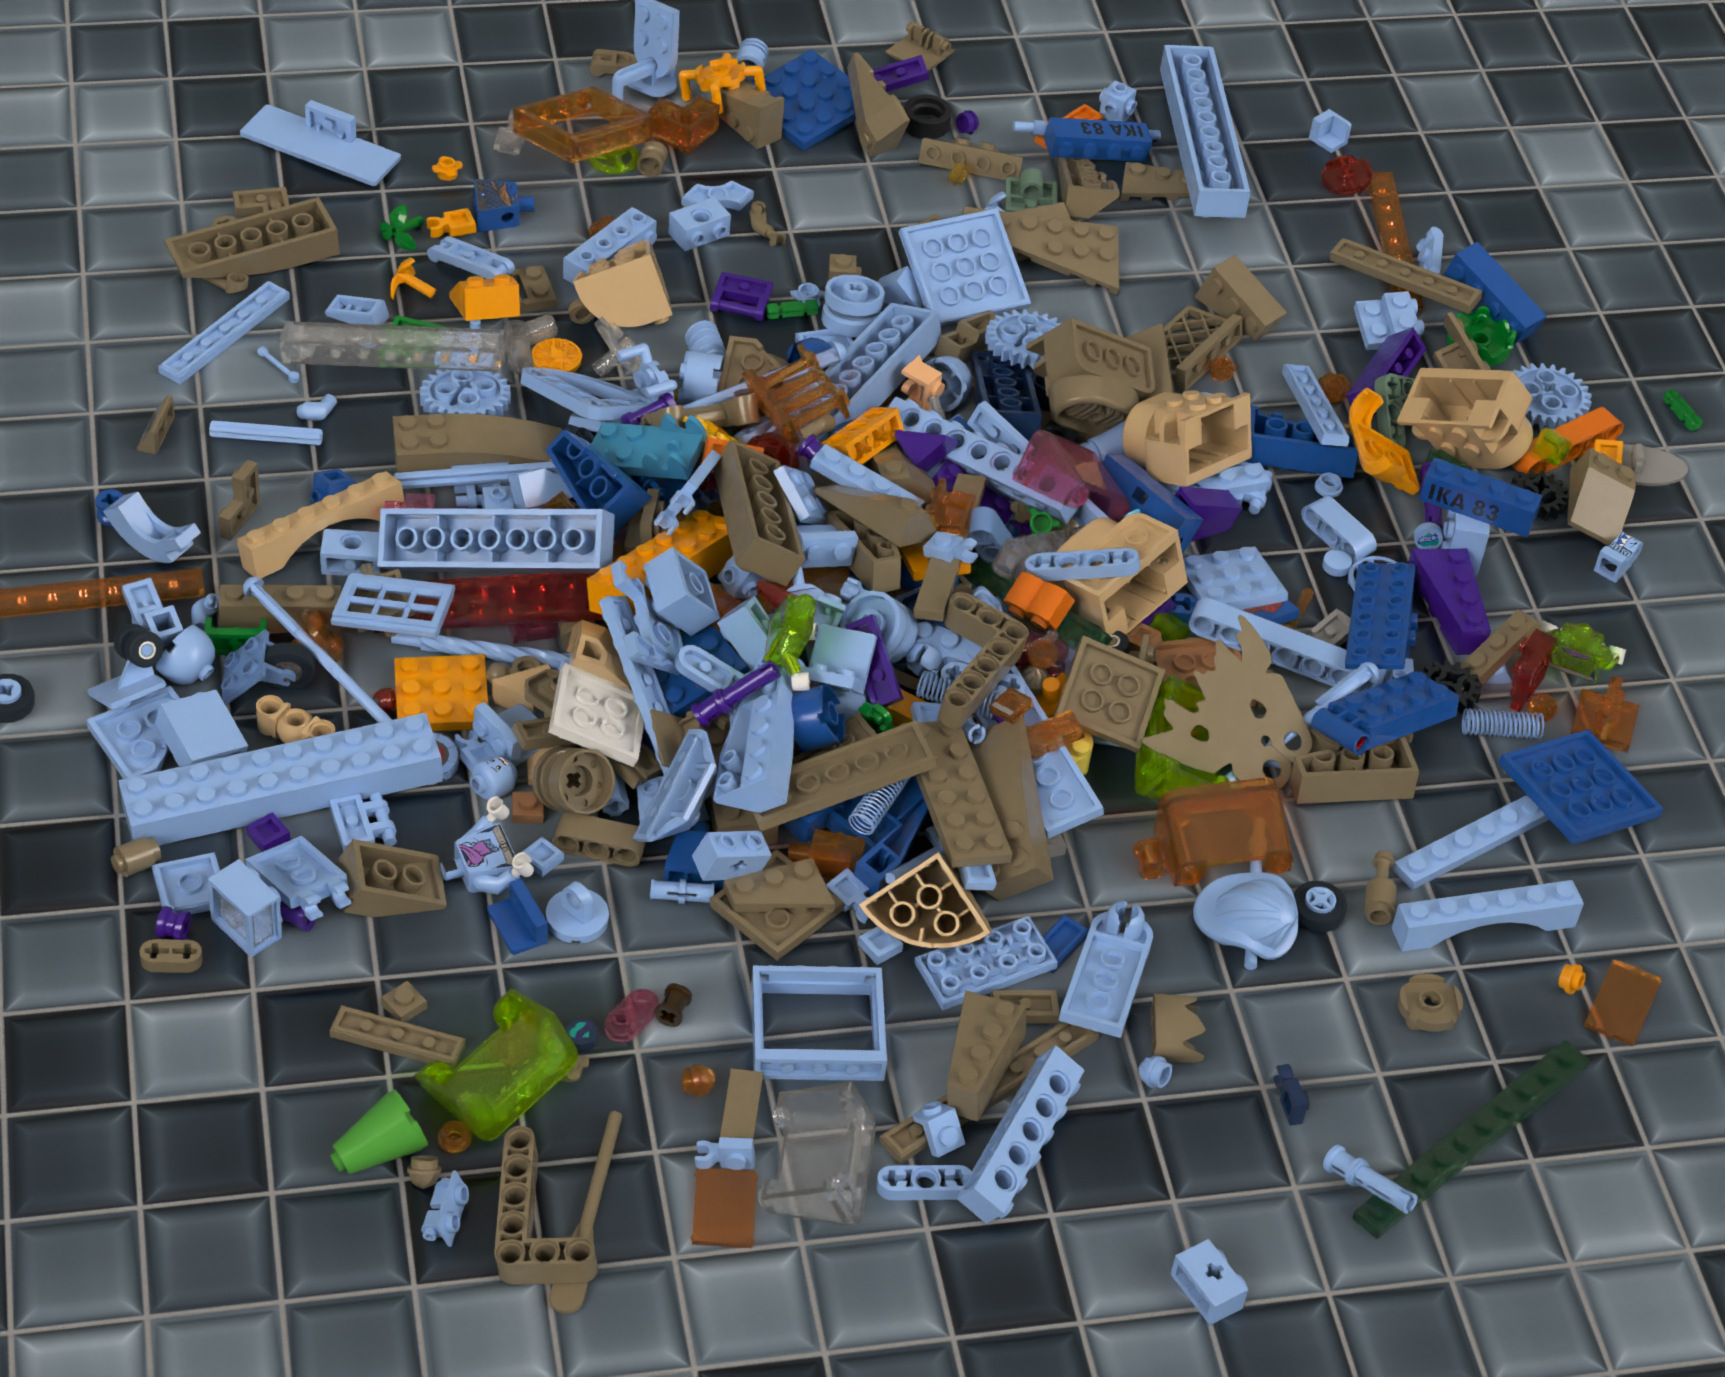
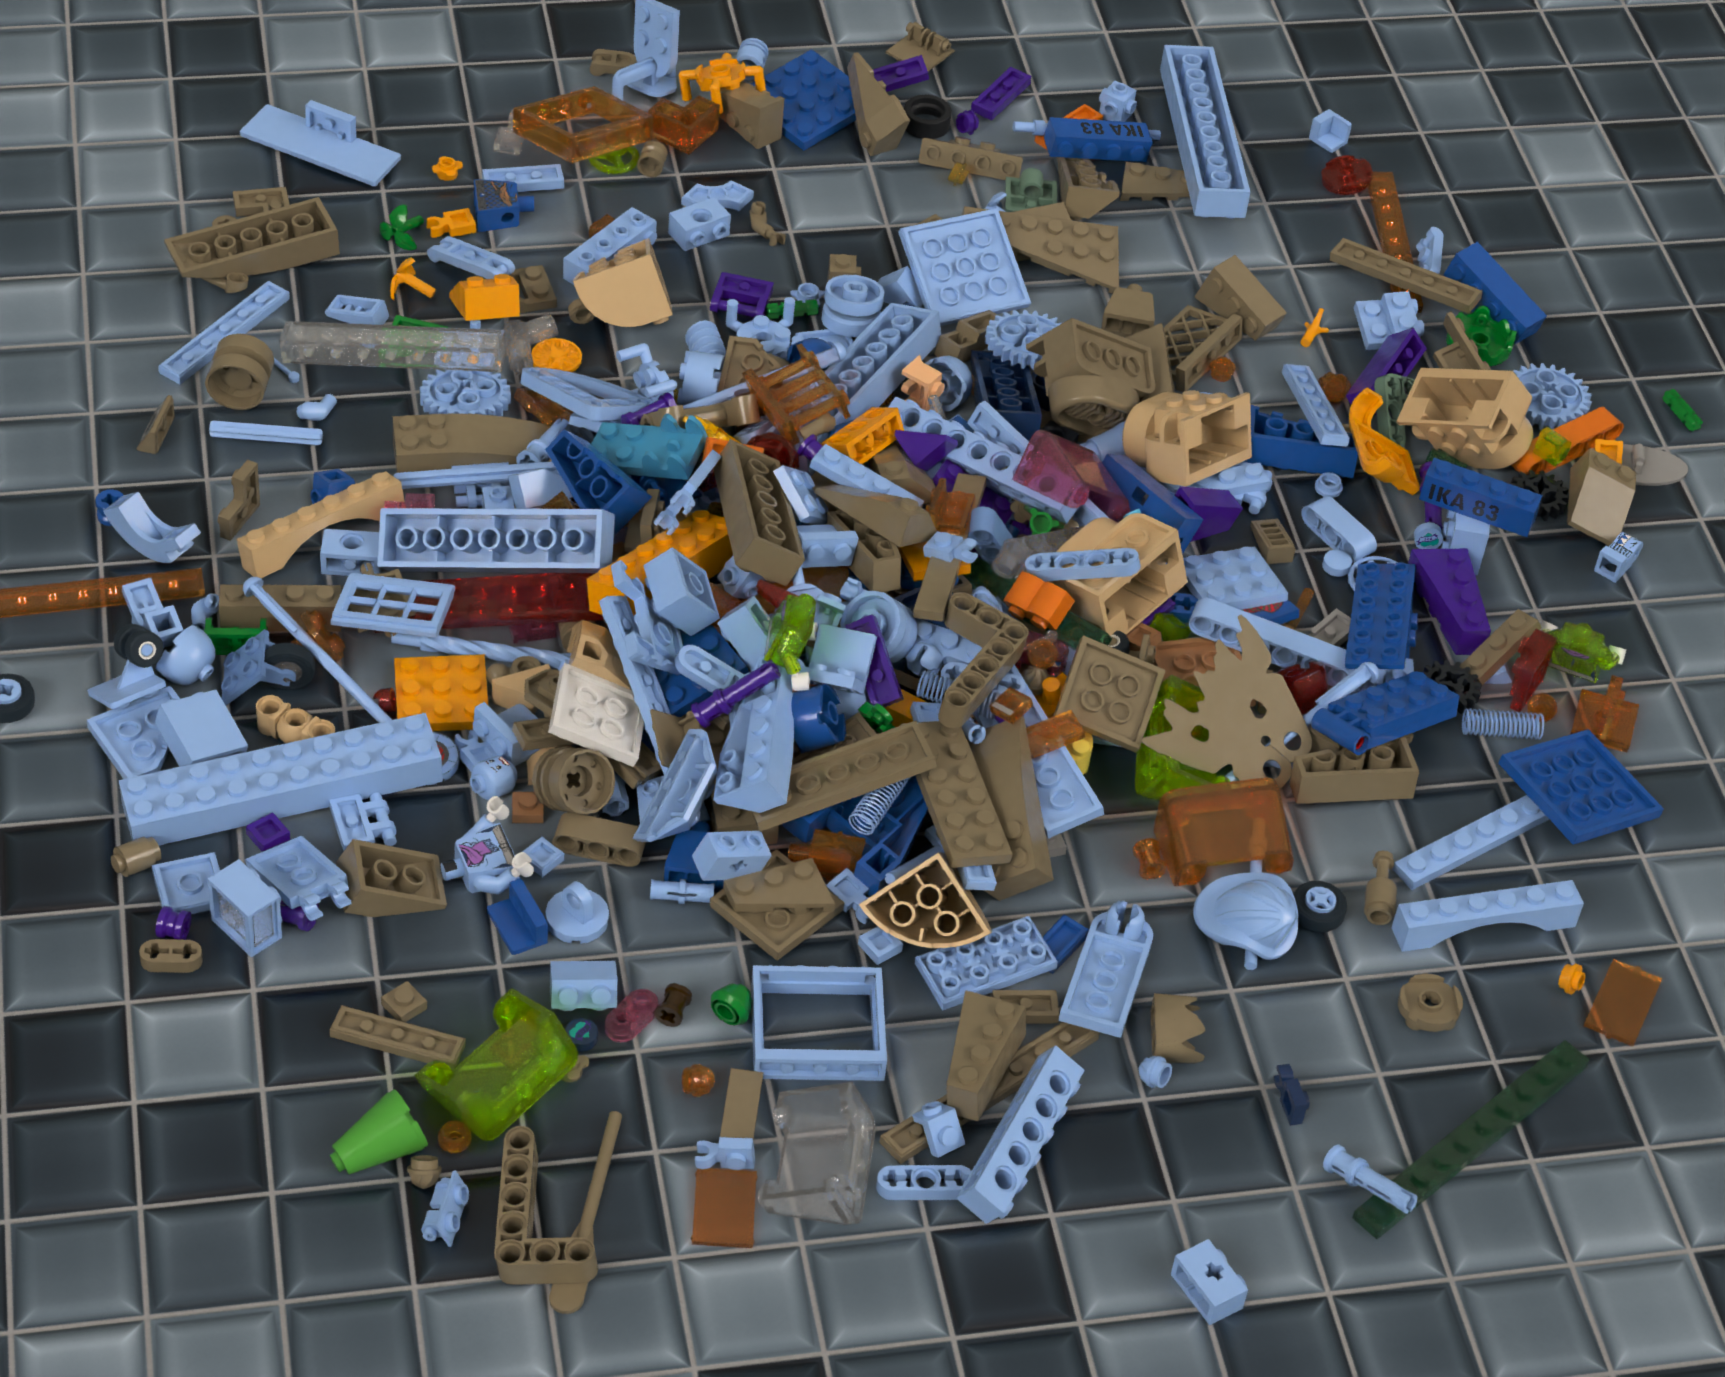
clear plate [591,317,642,378] -> none
none -> dark tan wheel [205,334,274,410]
none -> light blue plate [482,164,564,192]
none -> clear orange plate [513,387,574,428]
none -> light blue pin [516,418,569,464]
none -> light blue brick [550,961,618,1011]
none -> green cone [711,983,753,1026]
none -> light blue plate [726,297,803,364]
none -> dark purple plate [971,67,1032,121]
none -> dark tan torso [1101,284,1155,337]
none -> dark tan slope [1250,519,1295,564]
none -> clear red cylinder [1275,661,1328,714]
none -> light orange bar [1300,308,1329,347]

